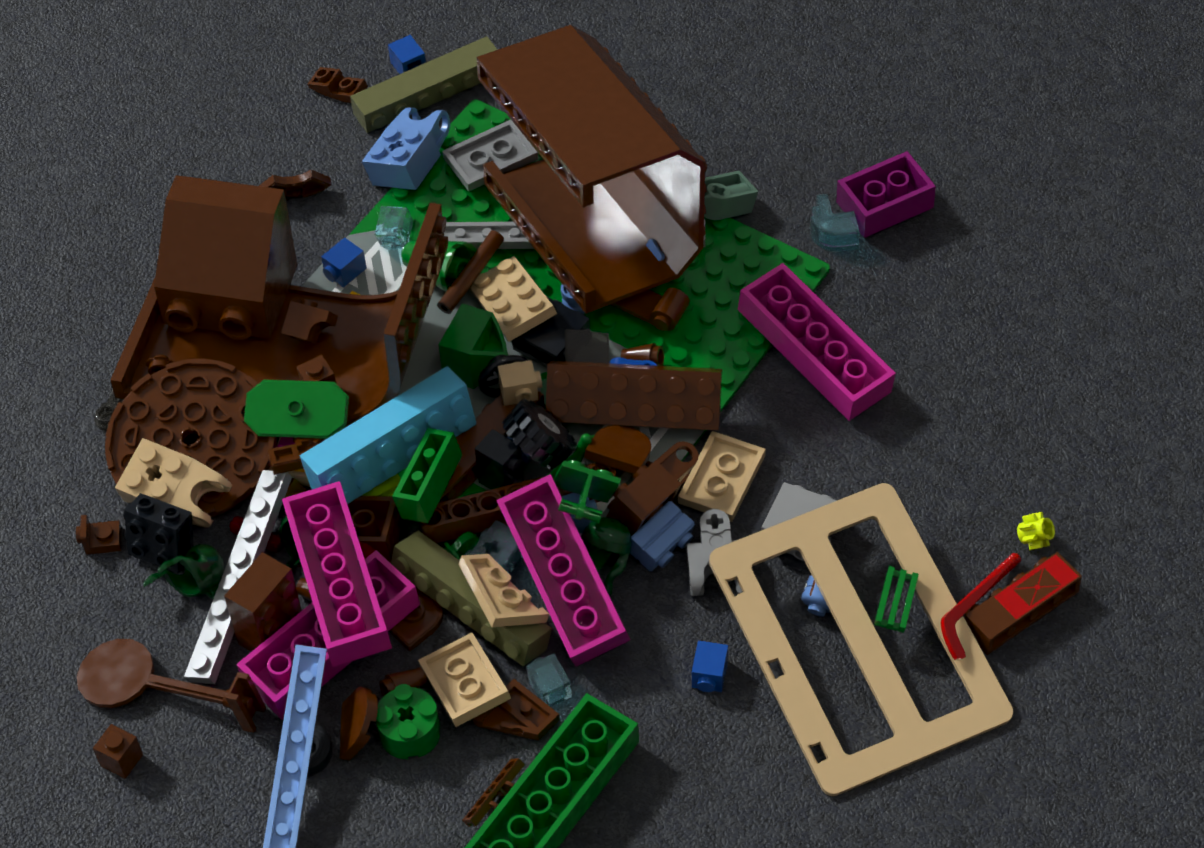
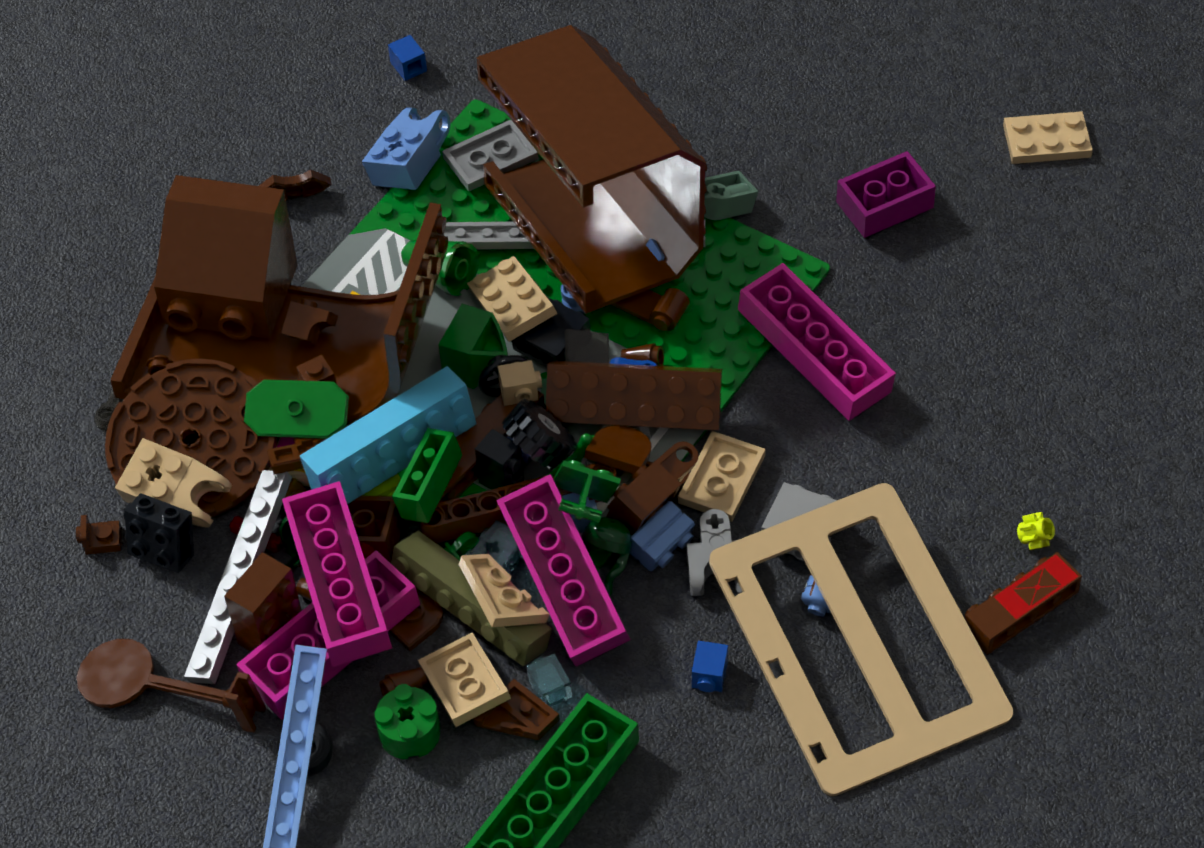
reddish brown brick [93,724,143,779] -> none
dark green hair [143,544,225,599] -> none
reddish brown slope [307,67,368,103] -> none
blue brick [321,237,367,288] -> none
reddish brown tile [340,687,378,761] -> none
olive brick [350,36,498,133] -> none
clear light blue brick [375,206,413,250] -> none
reddish brown piece [437,230,504,314] -> none
reddish brown piece [462,758,525,827] -> none
clear light blue brick [810,194,860,252] -> none
green tile [874,566,919,633] -> none
red piece [941,553,1021,660] -> none
none -> tan plate [1003,111,1092,164]

